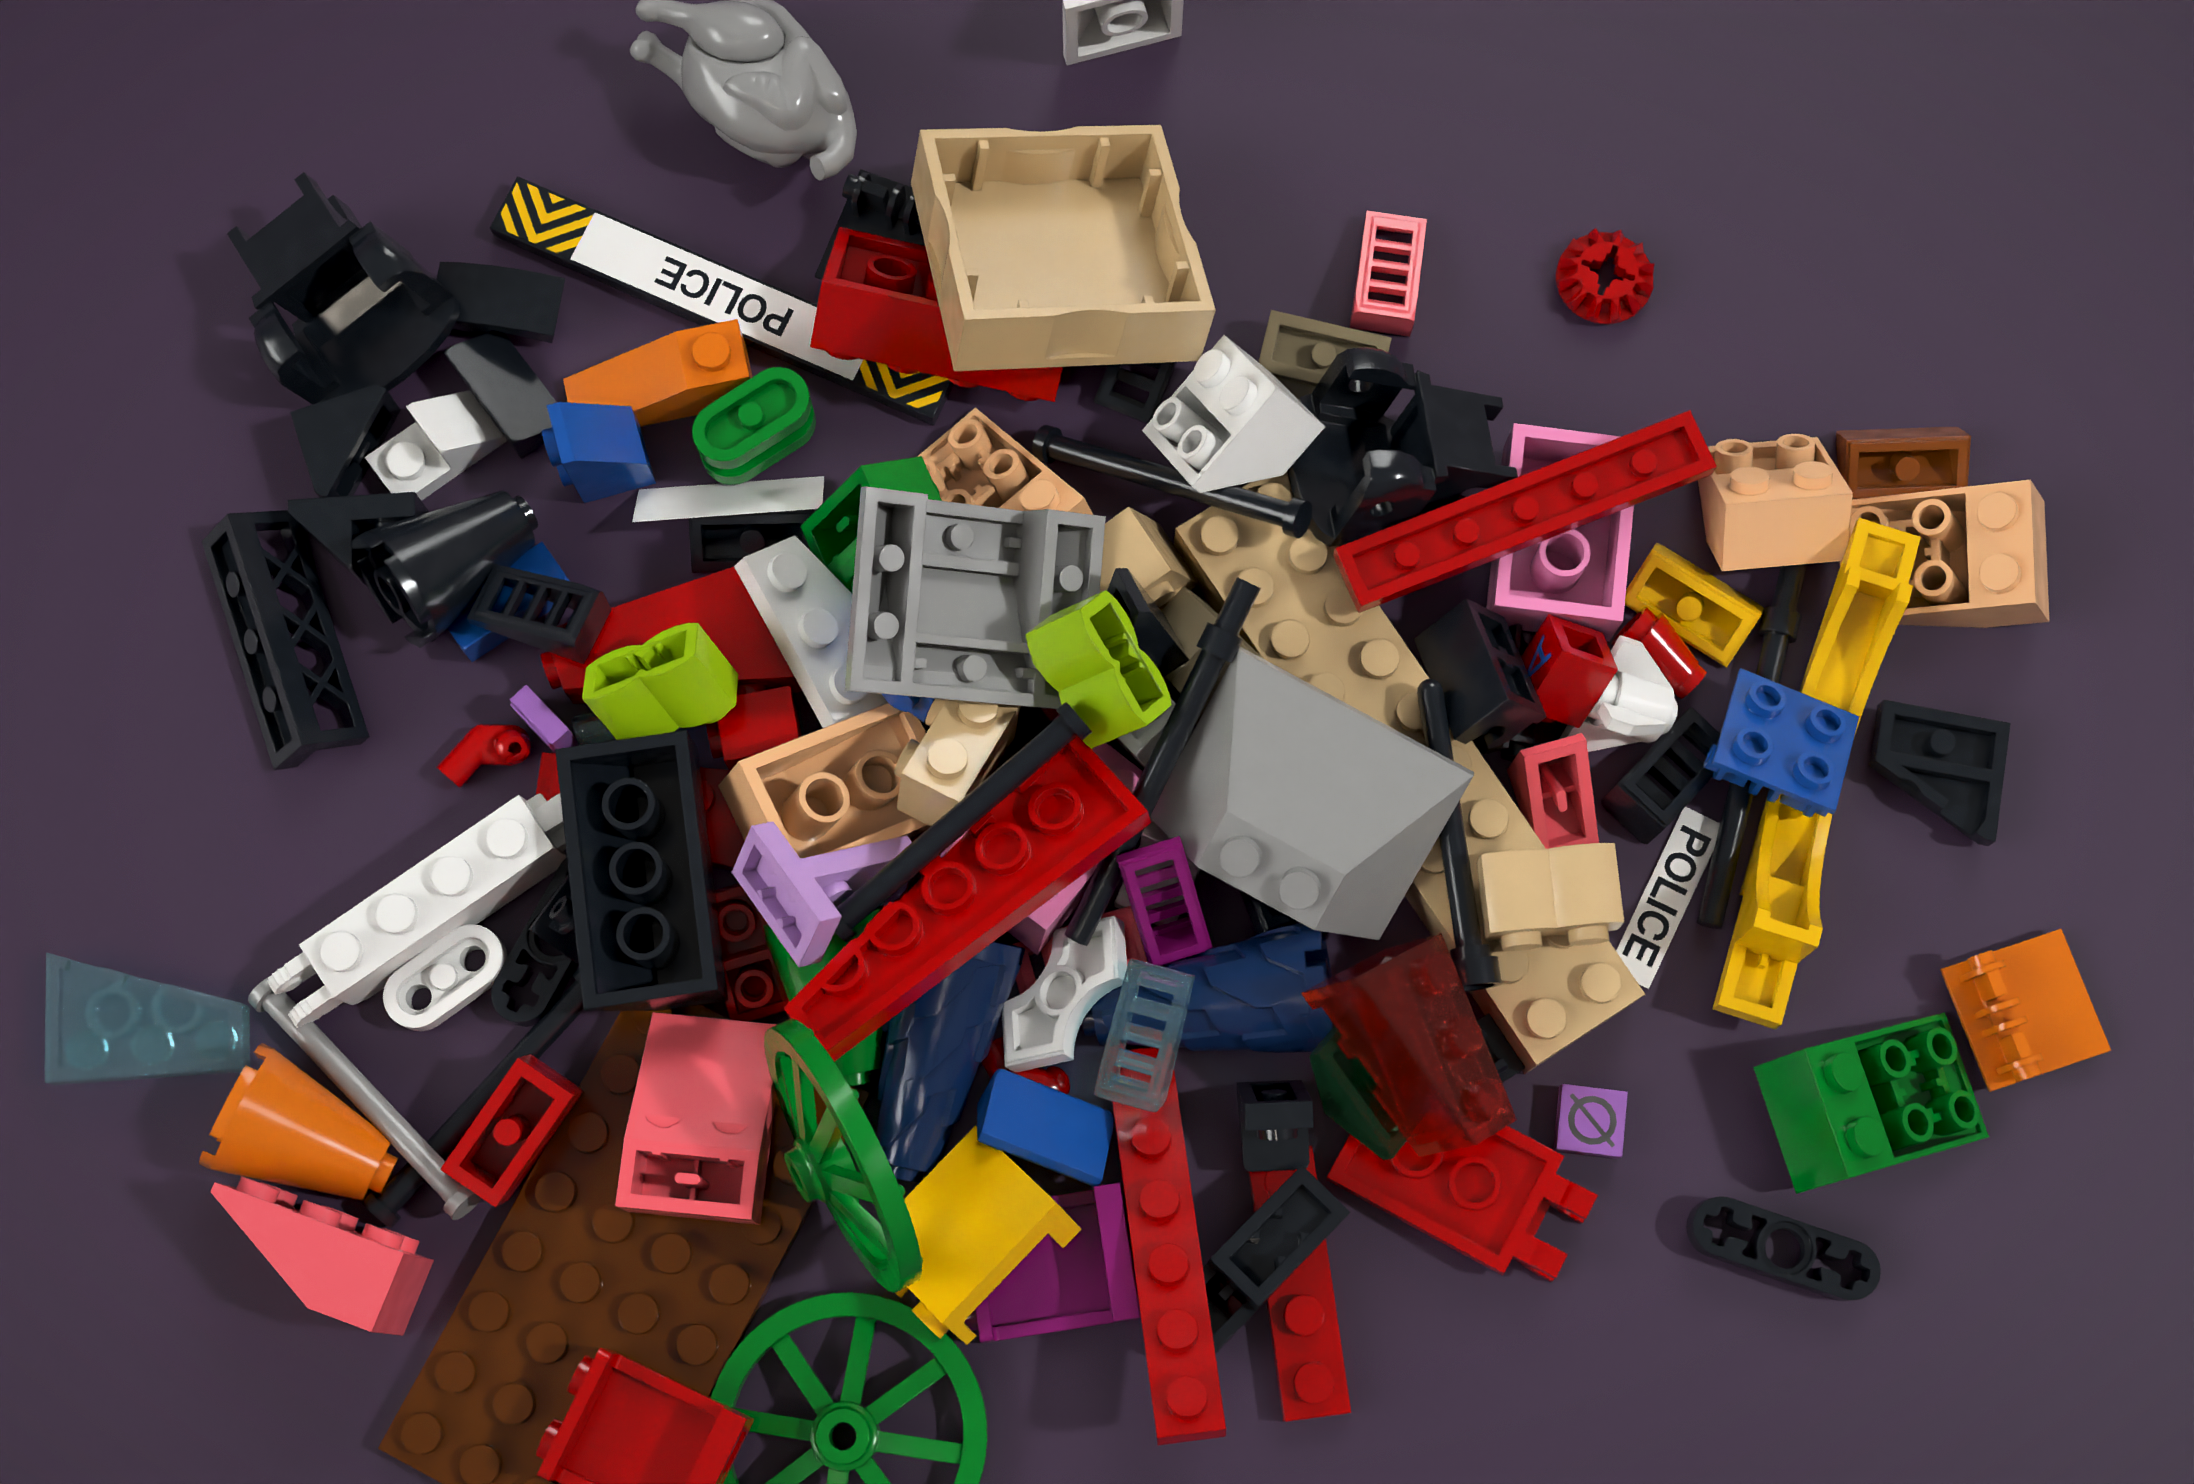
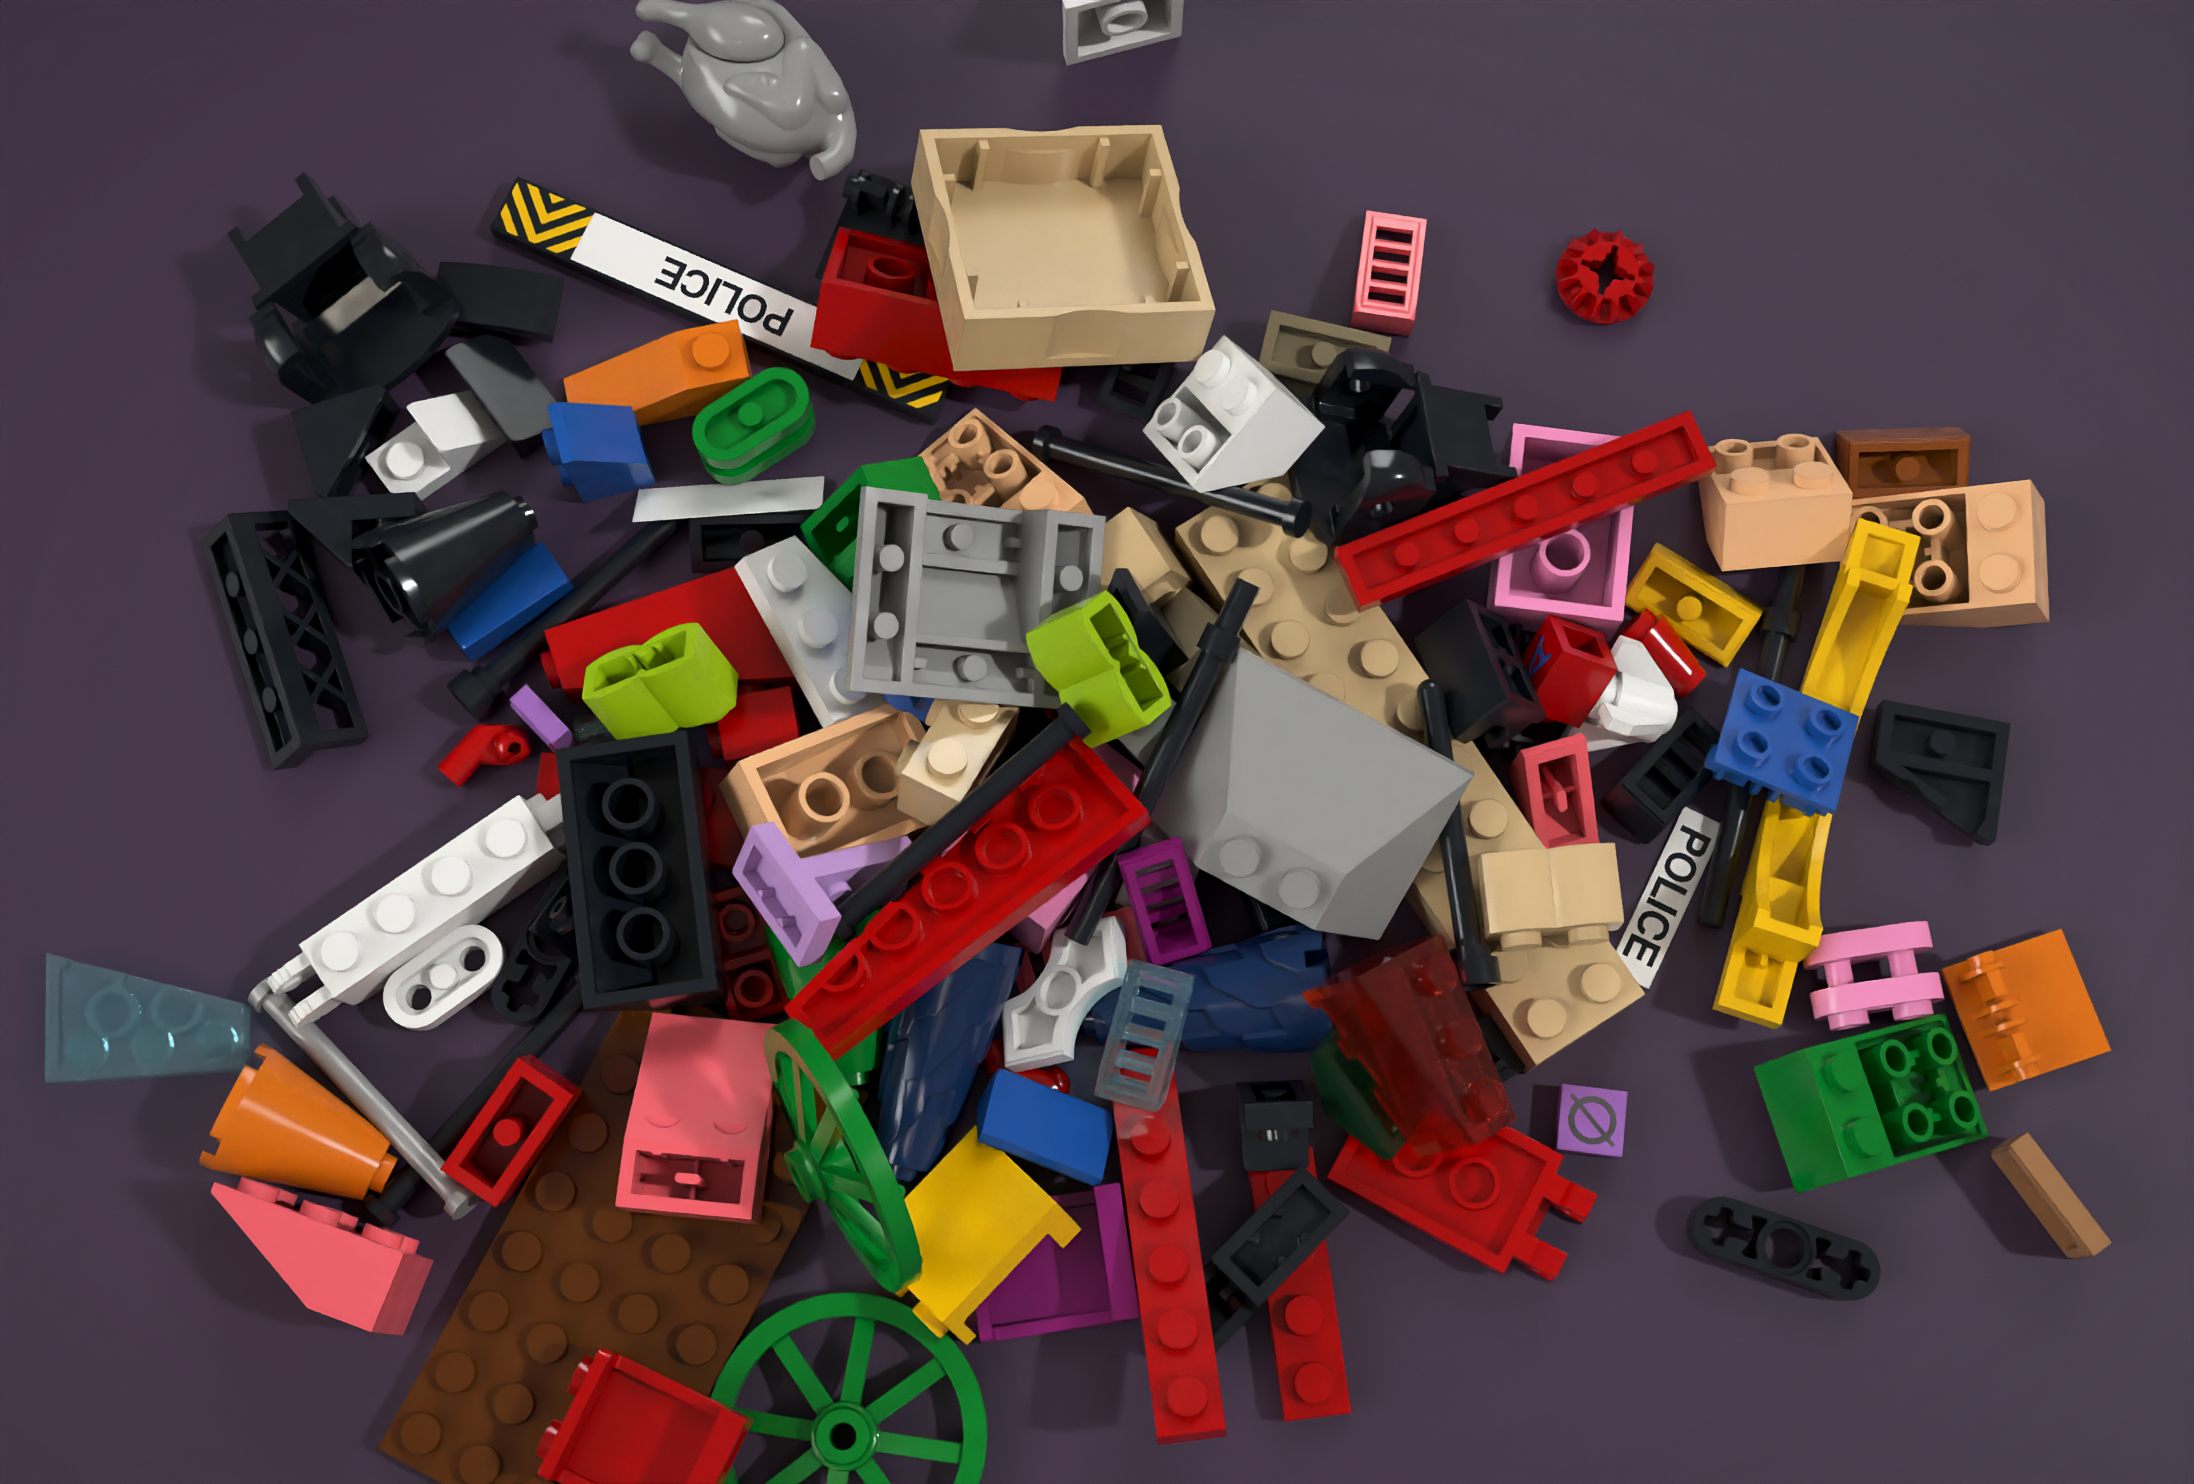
black slope [467,564,612,664] -> none
none -> black piece [446,518,688,723]
none -> bright pink brick [1802,921,1944,1031]
none -> medium nougat tile [1990,1132,2112,1260]

